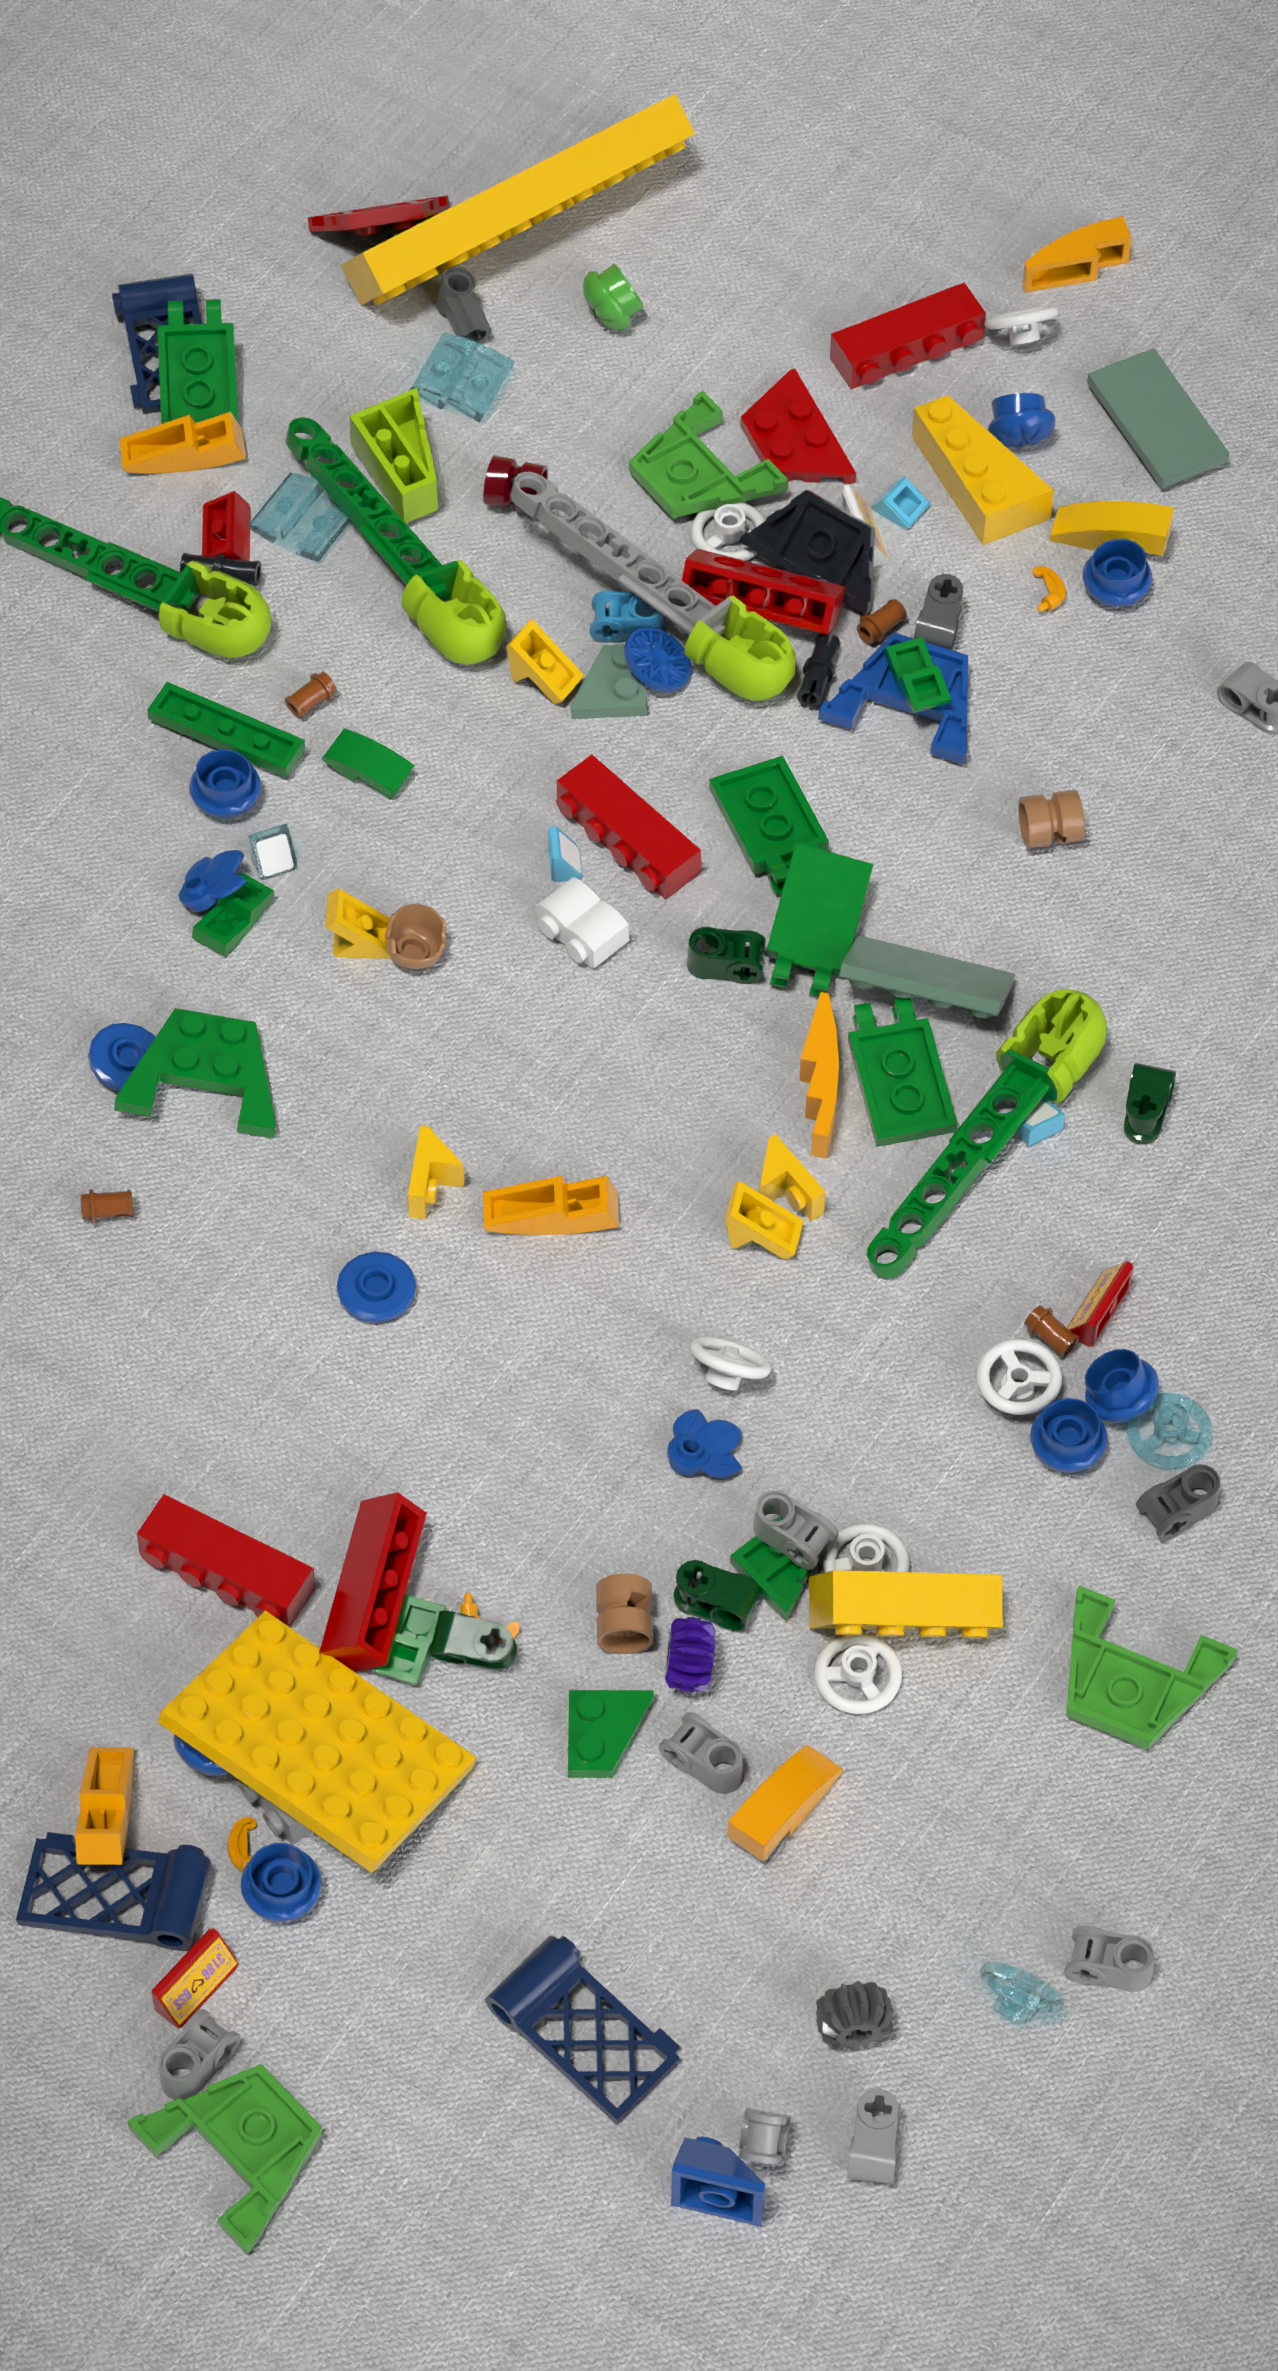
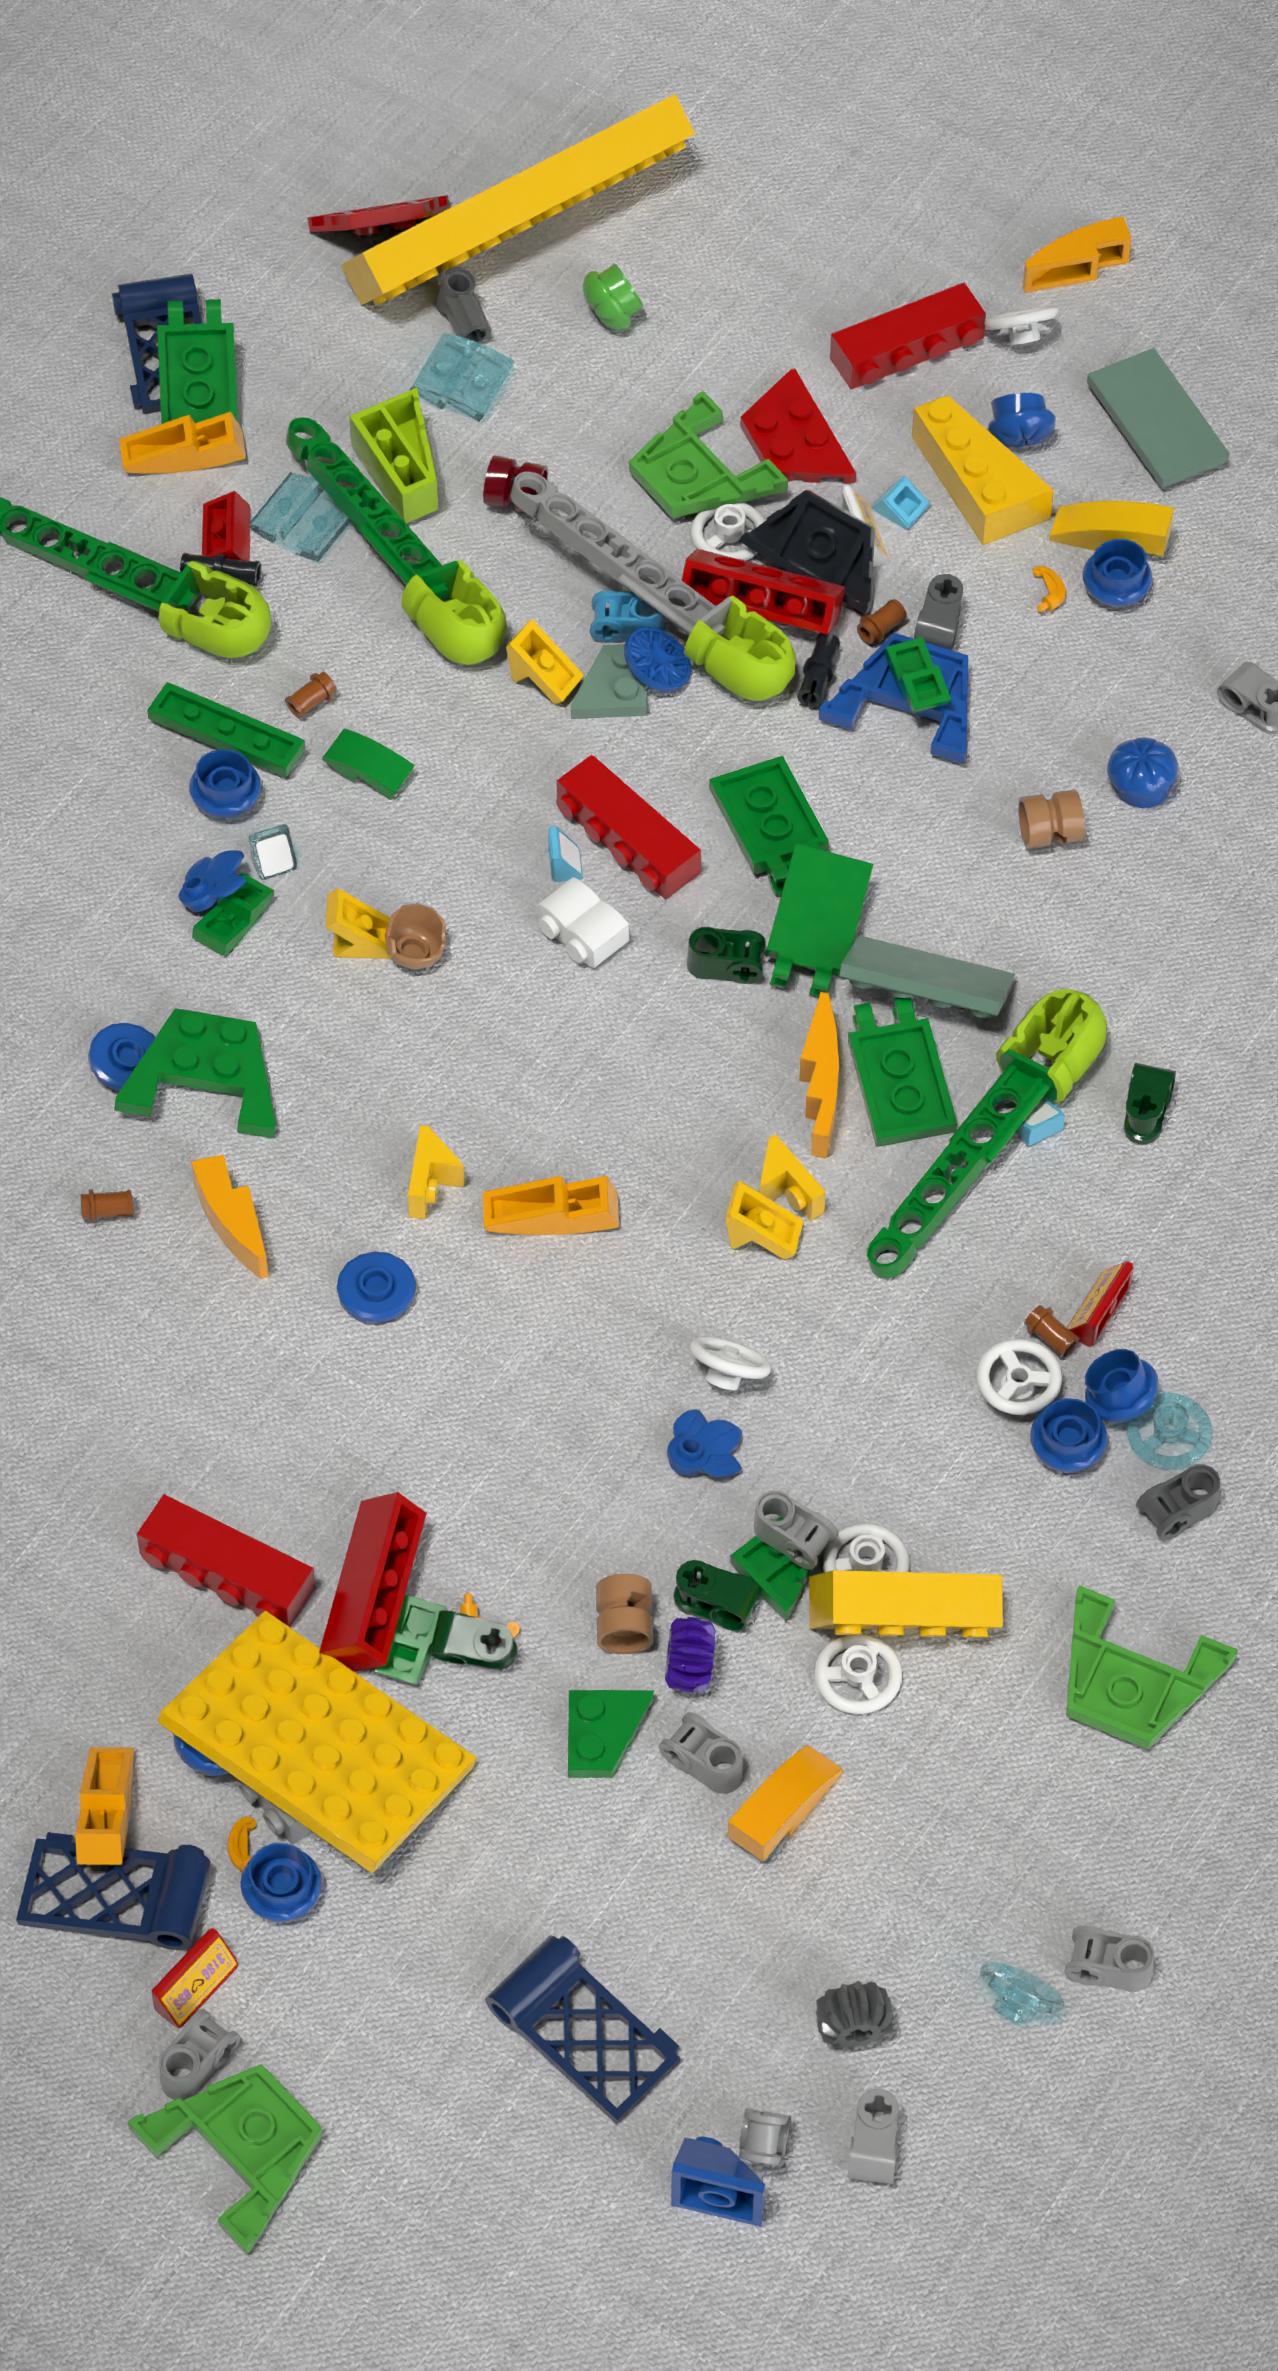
none -> light orange slope [191,1154,268,1279]
none -> blue piece [1107,737,1179,808]

